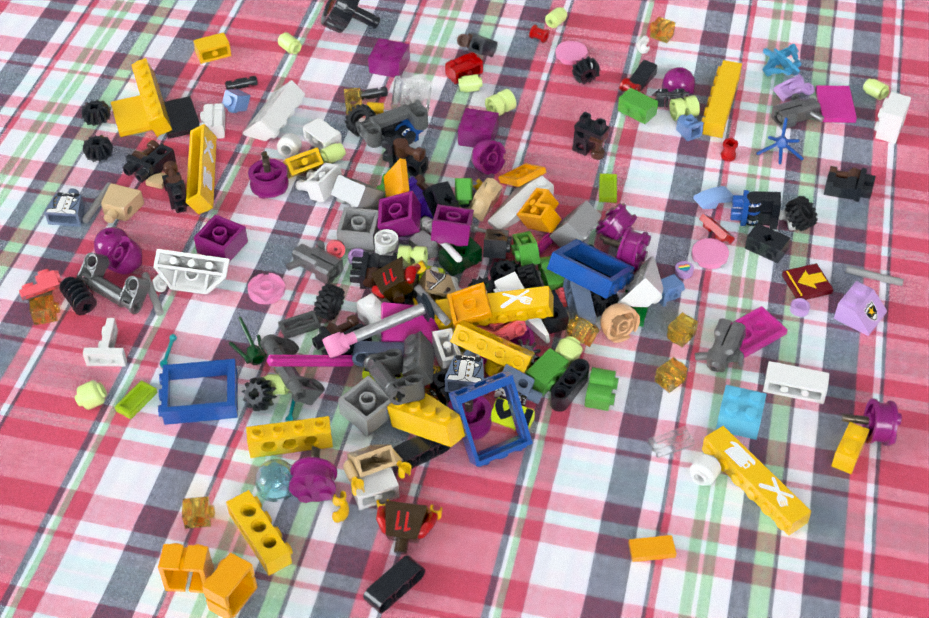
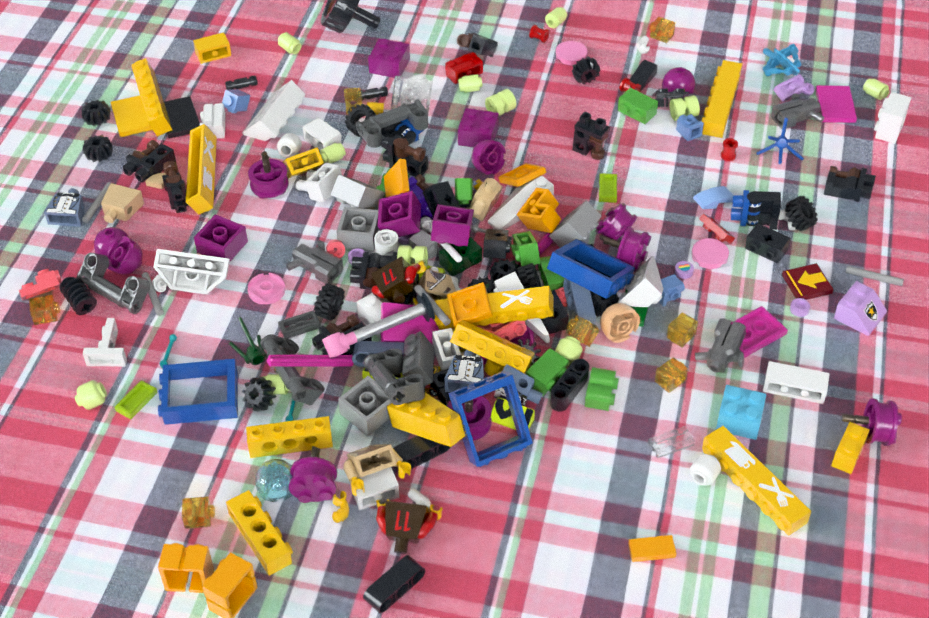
none -> white arm [408,488,431,509]

